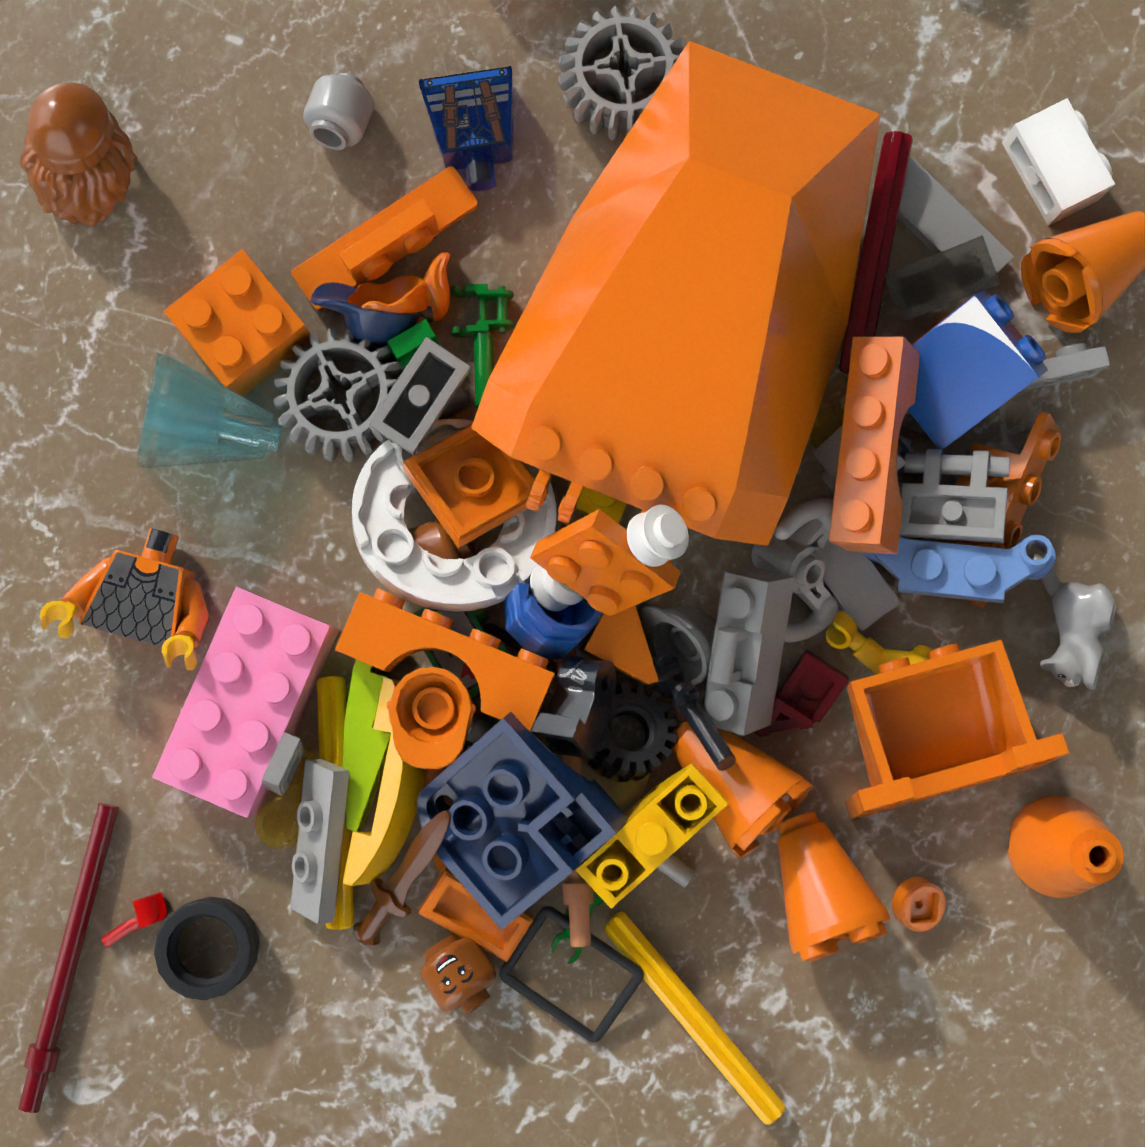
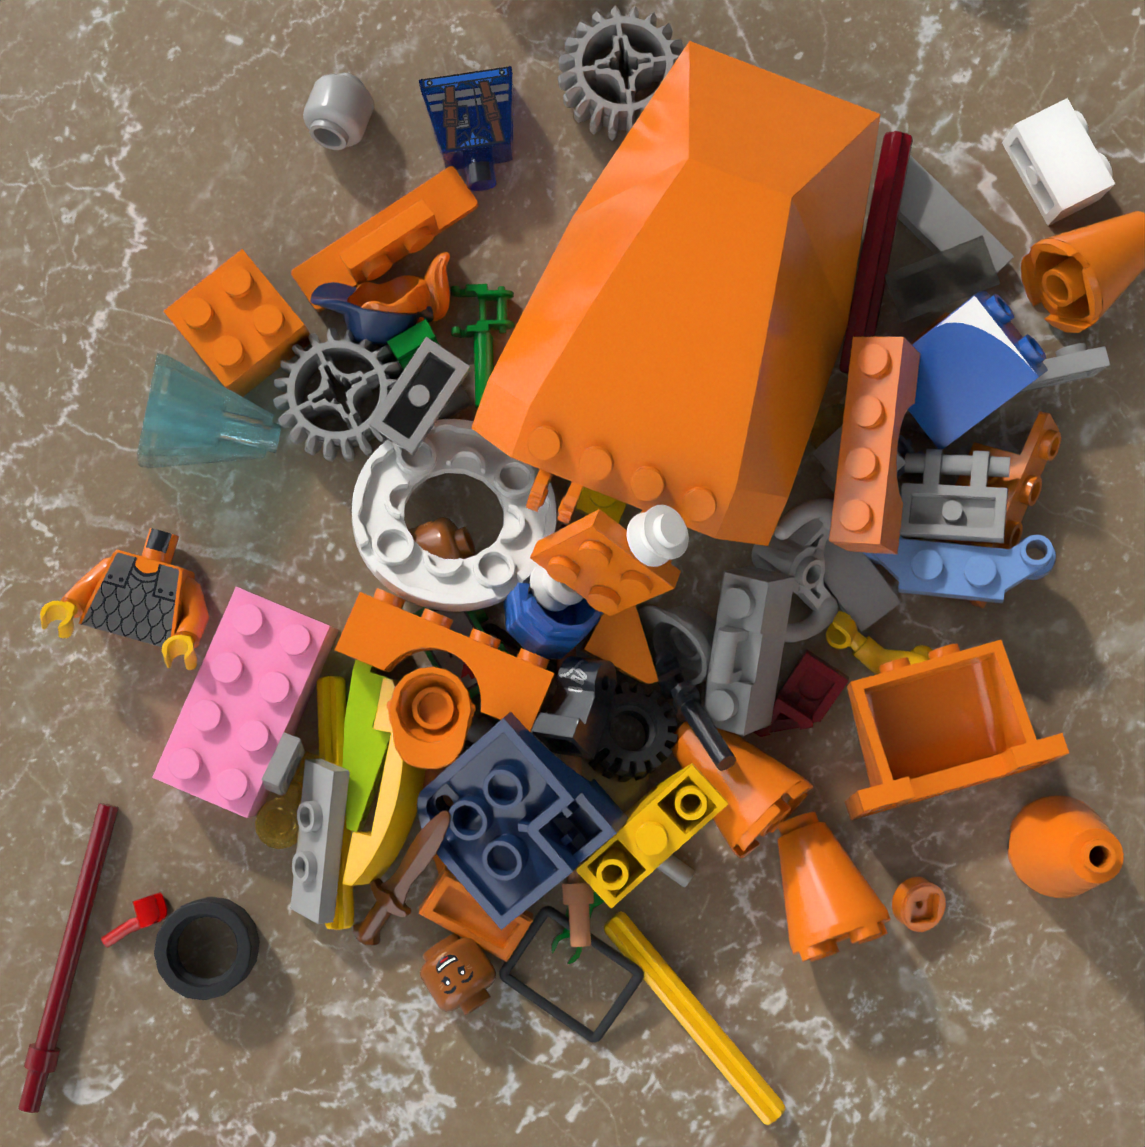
dark orange hair [20,82,138,226] -> none
orange tile [403,424,535,548] -> none
light grey animal [1029,553,1117,691] -> none

